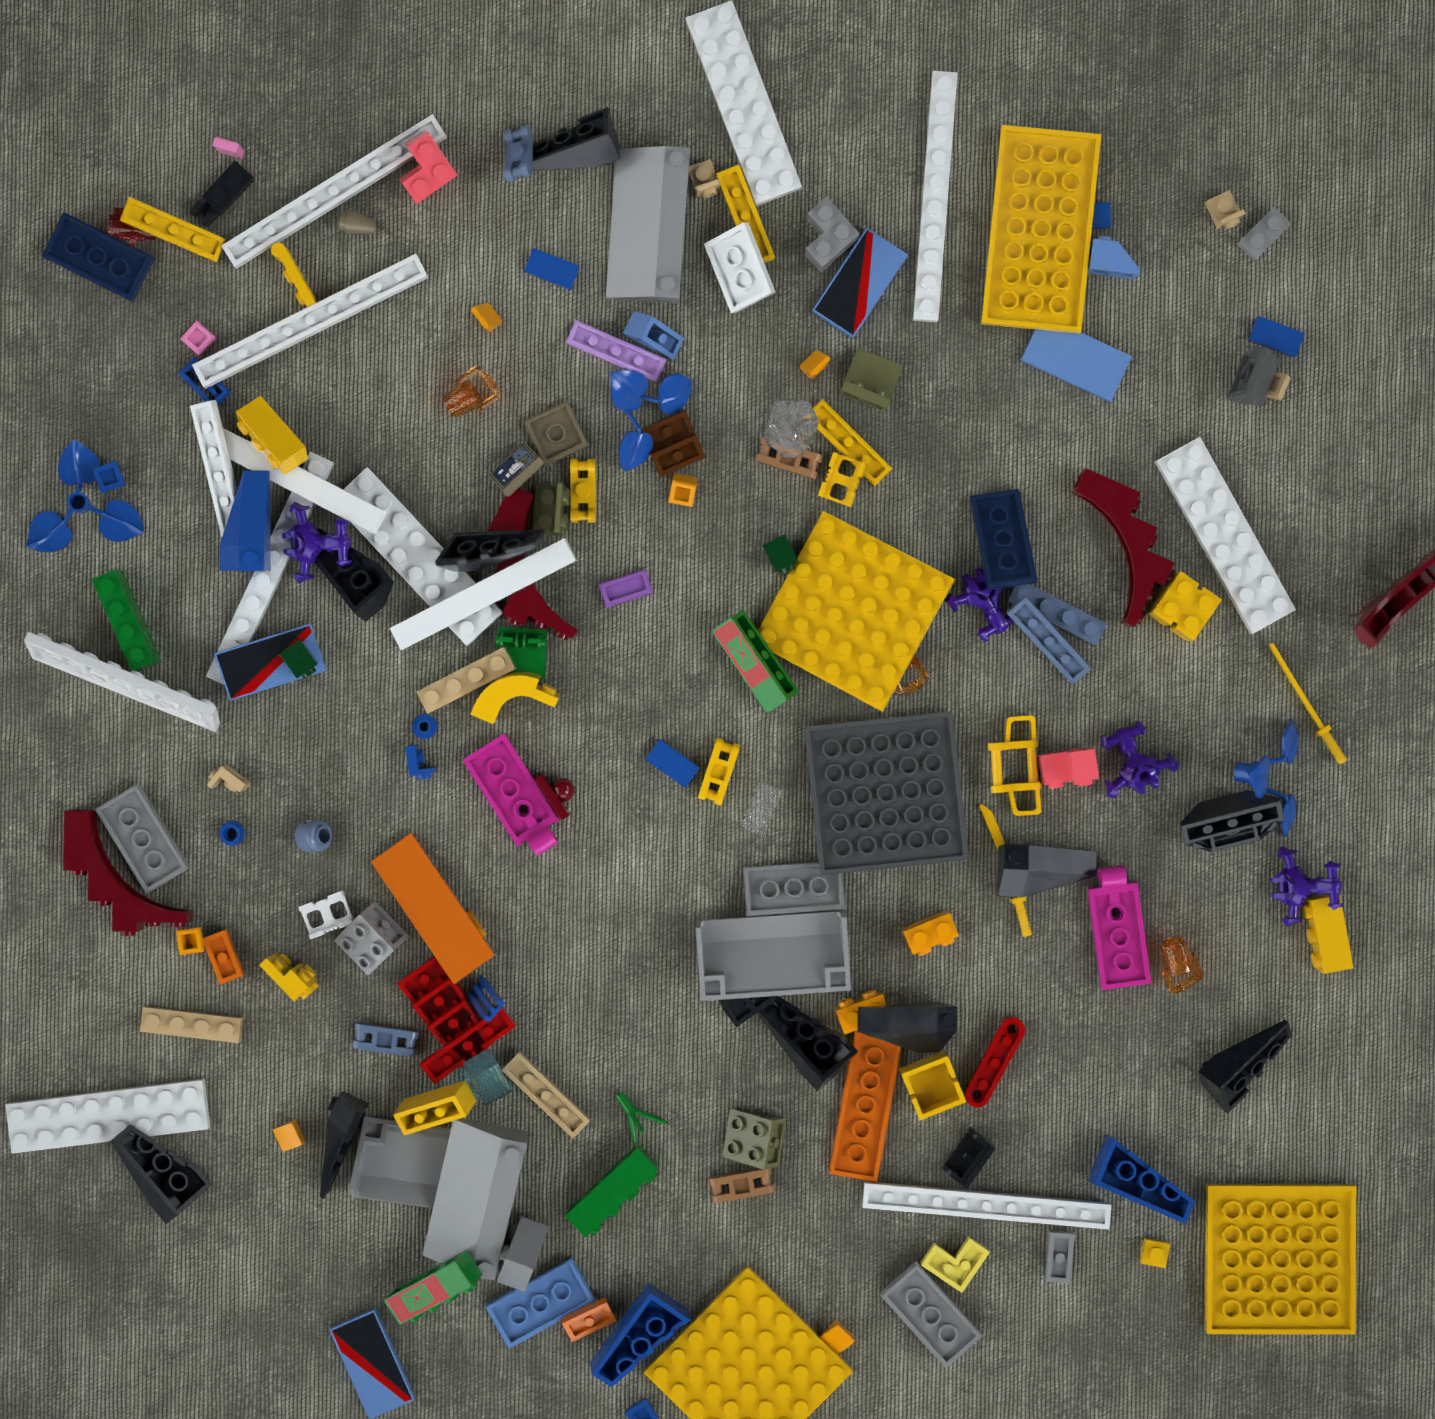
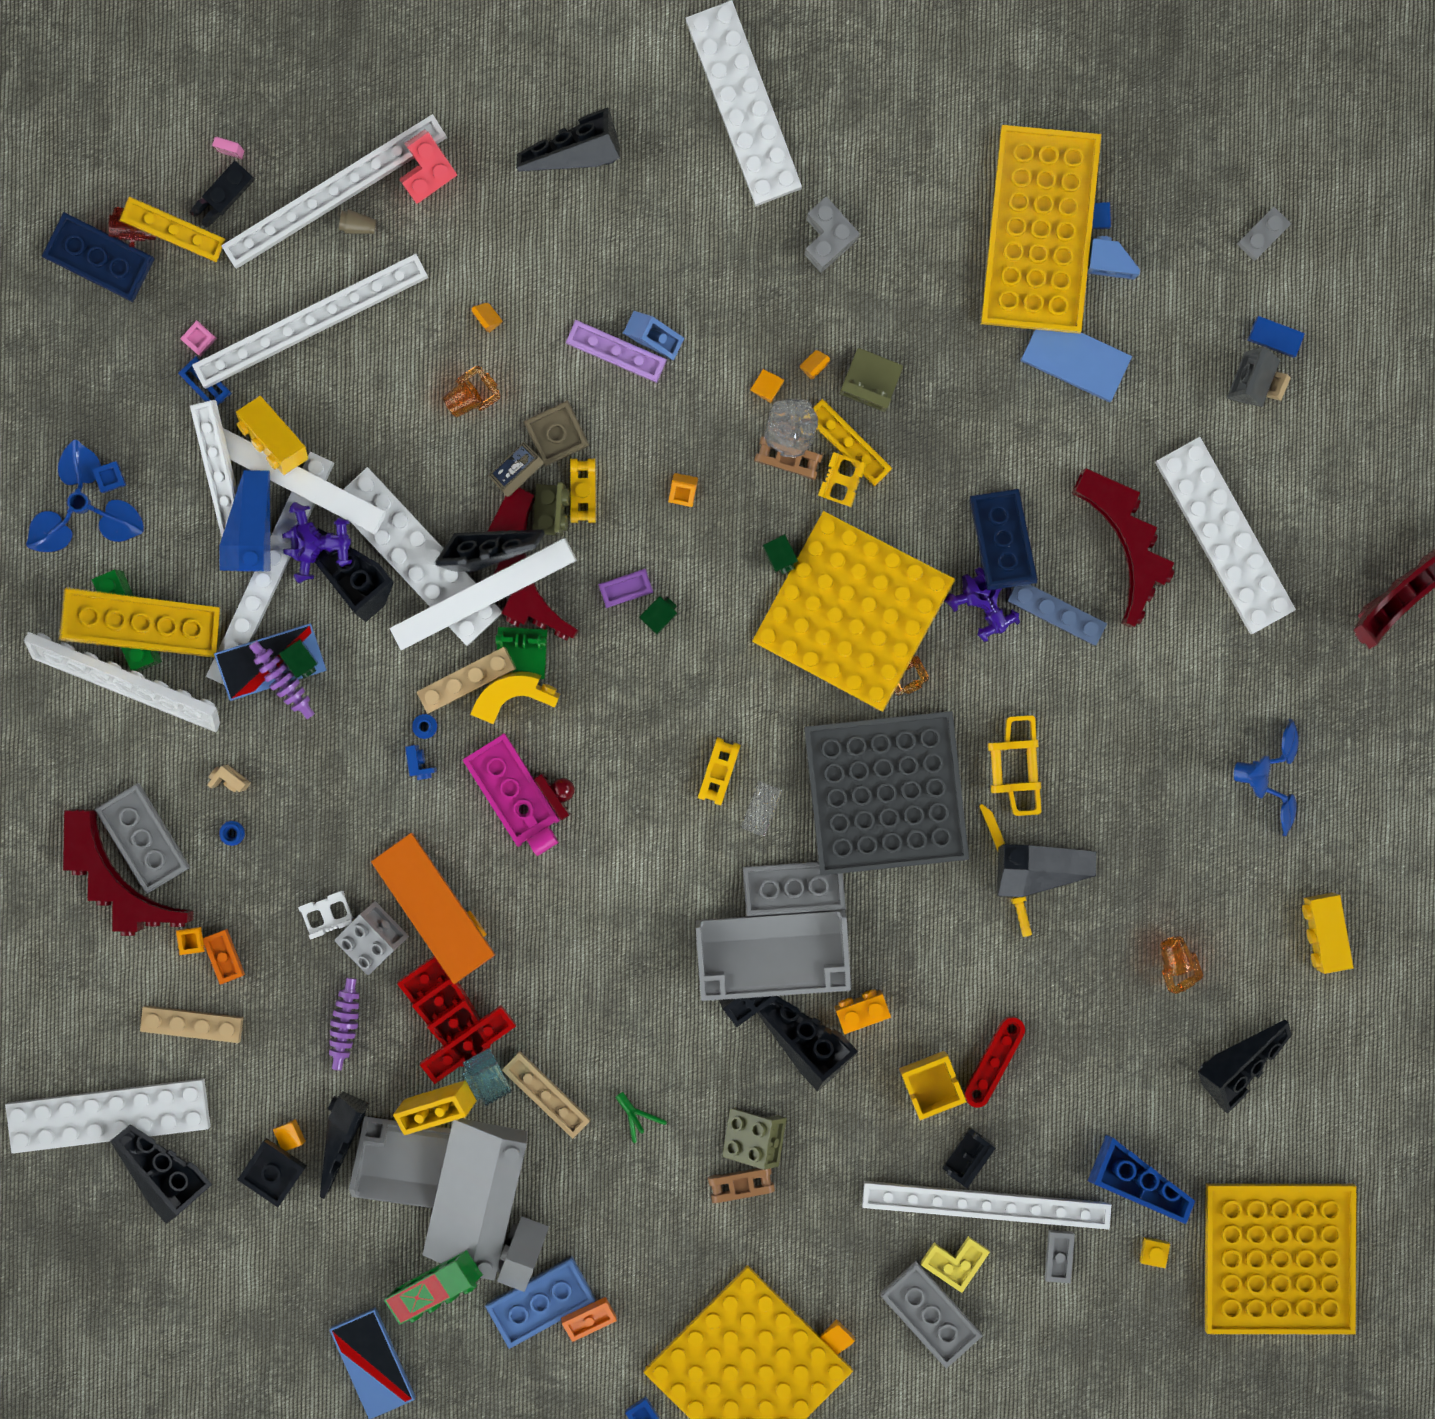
yellow plate [259,952,319,1001] -> none
yellow plate [271,242,317,307] -> none
sand blue head [295,820,332,852] -> none
sand blue plate [352,1022,419,1057] -> none
blue tile [466,975,505,1022] -> none
sand blue plate [503,124,533,183] -> none
blue tile [524,248,580,290] -> none
green brick [565,1143,659,1238] -> none
blue wedge [590,1283,690,1387] -> none
light grey slope [606,146,690,304] -> none
blue plant [609,370,692,471] -> none
reddish brown slope [641,409,706,477] -> none
blue tile [646,739,700,788] -> none
tan bracket [689,159,720,198] -> none
white plate [704,222,776,313] -> none
green brick [712,609,799,713] -> none
yellow plate [716,165,775,264] -> none
tile [812,228,908,339] -> none
orange tile [828,1030,902,1182] -> none
black wedge [857,1002,957,1053] -> none
light orange brick [901,910,959,956] -> none
white plate [912,71,958,323] -> none
sand blue plate [1007,595,1092,685] -> none
coral brick [1037,747,1099,789] -> none
dark pink hinge [1087,865,1152,990] -> none
dark purple piece [1101,720,1180,798] -> none
yellow piece [1146,571,1222,641] -> none
black wedge [1180,790,1284,852] -> none
tan bracket [1205,190,1246,230] -> none
yellow sword [1269,642,1348,765] -> none
dark purple piece [1270,846,1344,927] -> none
none -> yellow plate [60,588,220,658]
none -> black plate [237,1138,307,1207]
none -> medium lavender piece [249,641,315,719]
none -> medium lavender piece [329,978,359,1070]
none -> dark green brick [639,596,678,635]
none -> light orange slope [750,369,784,403]

